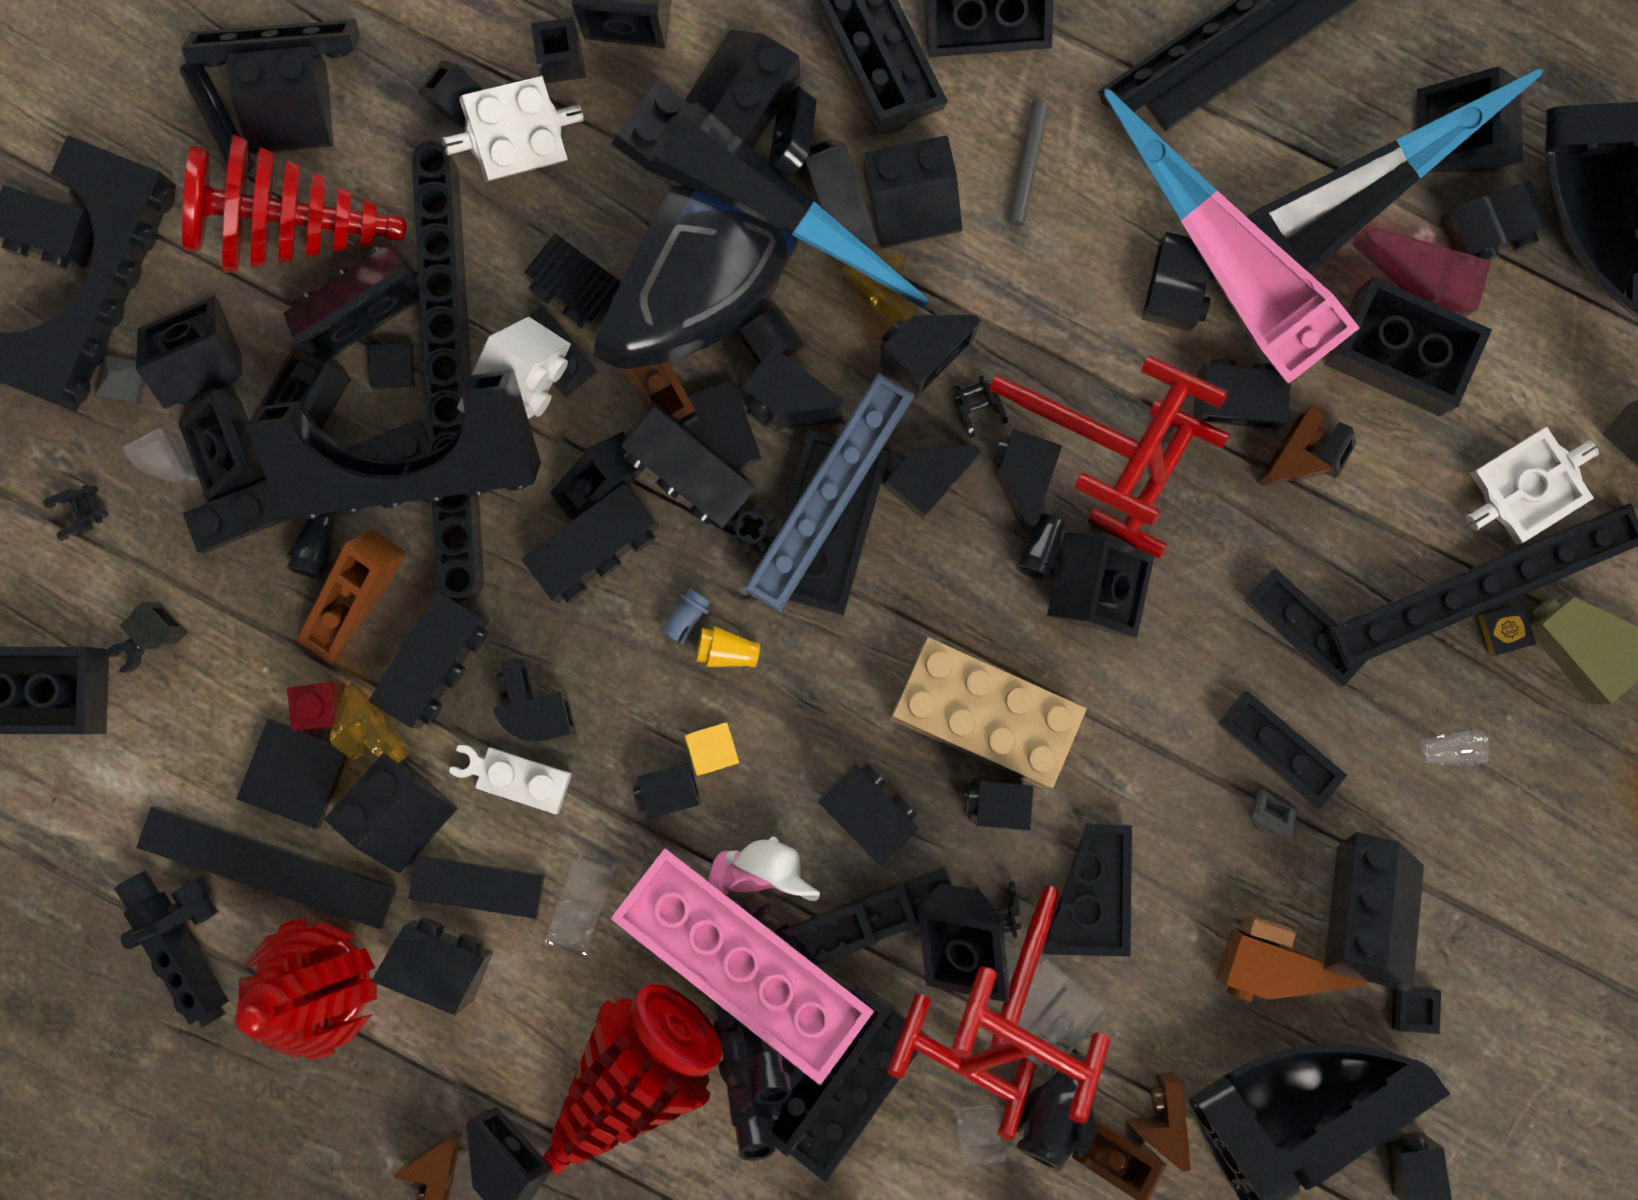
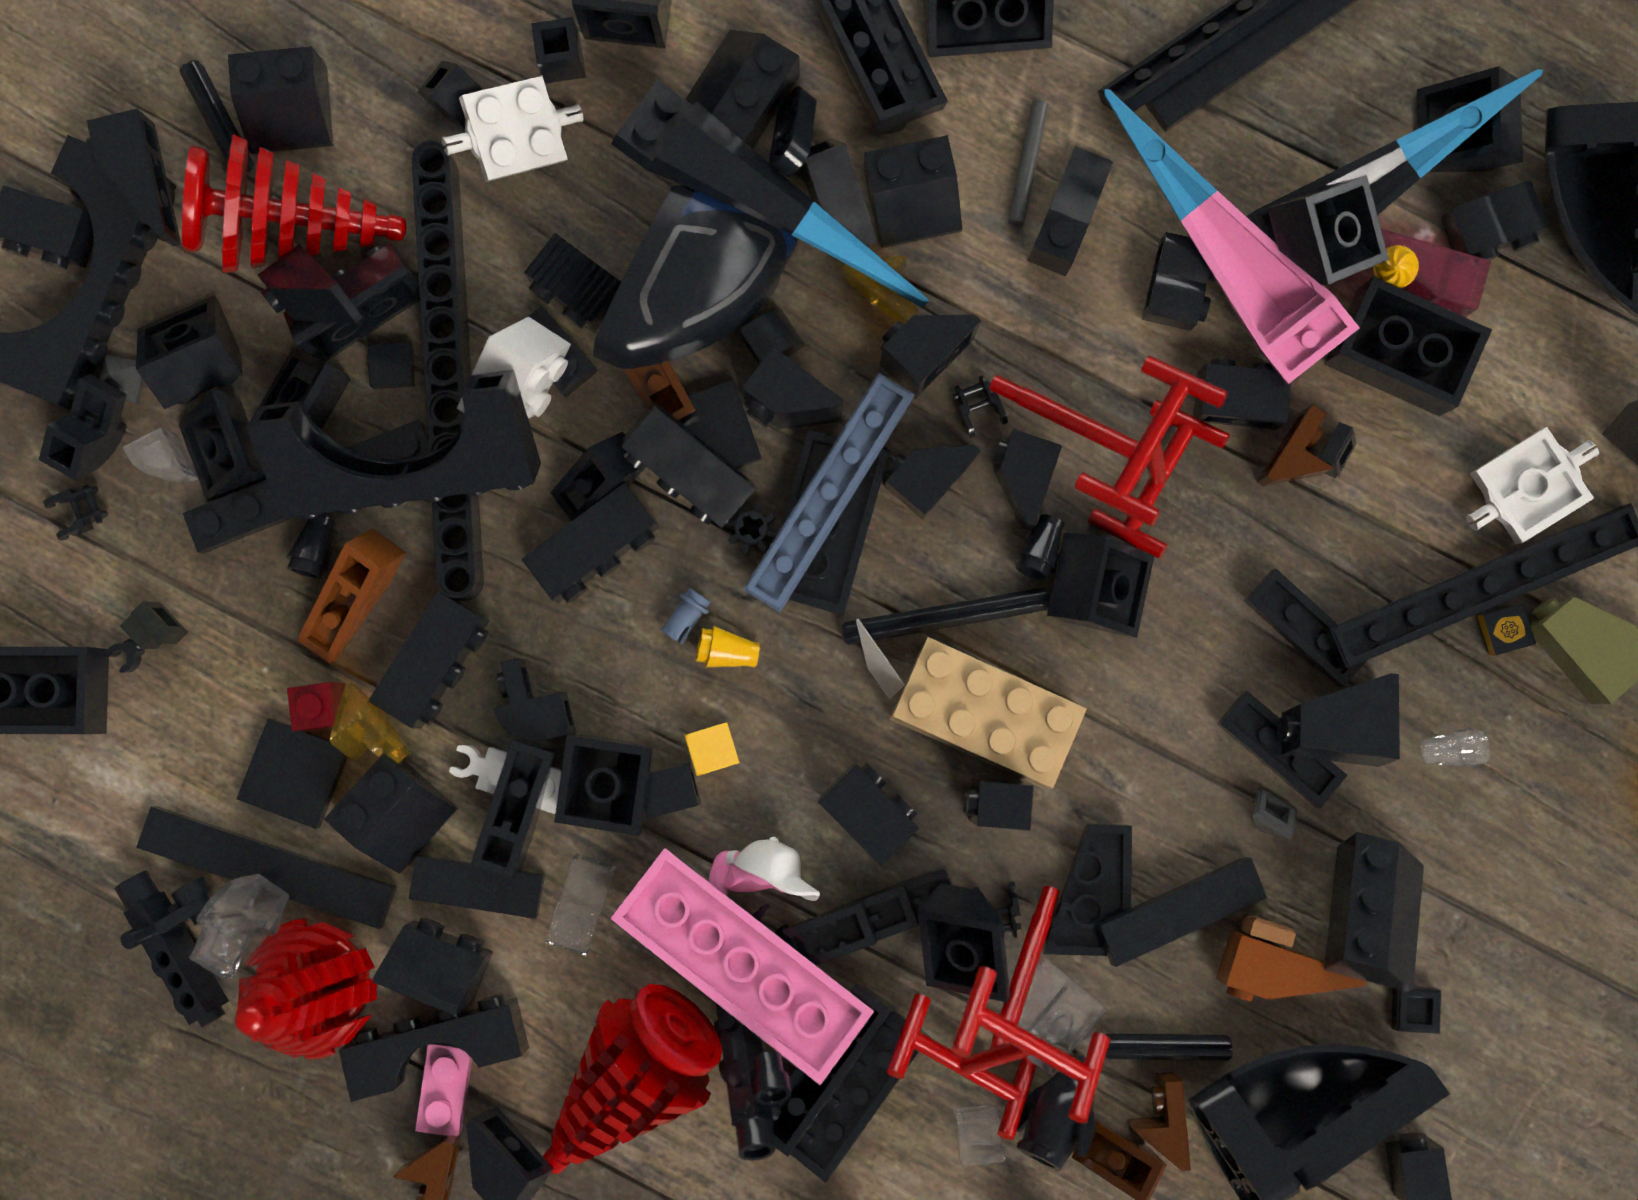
black plate [182,19,360,67] -> none
none -> black brick [39,374,127,480]
none -> black slope [86,108,182,247]
none -> clear brick [189,874,290,979]
none -> black slope [257,245,363,323]
none -> black arch [338,994,529,1102]
none -> bright pink plate [415,1043,472,1136]
none -> black slope [470,739,555,879]
none -> black slope [554,734,653,836]
none -> black axle [842,587,1050,645]
none -> white sticker [856,618,905,700]
none -> black slope [1028,146,1113,277]
none -> black tile [1095,857,1267,967]
none -> black axle [1105,1034,1233,1061]
none -> black slope [1267,175,1389,286]
none -> black slope [1277,673,1400,767]
none -> yellow plate [1373,245,1419,288]

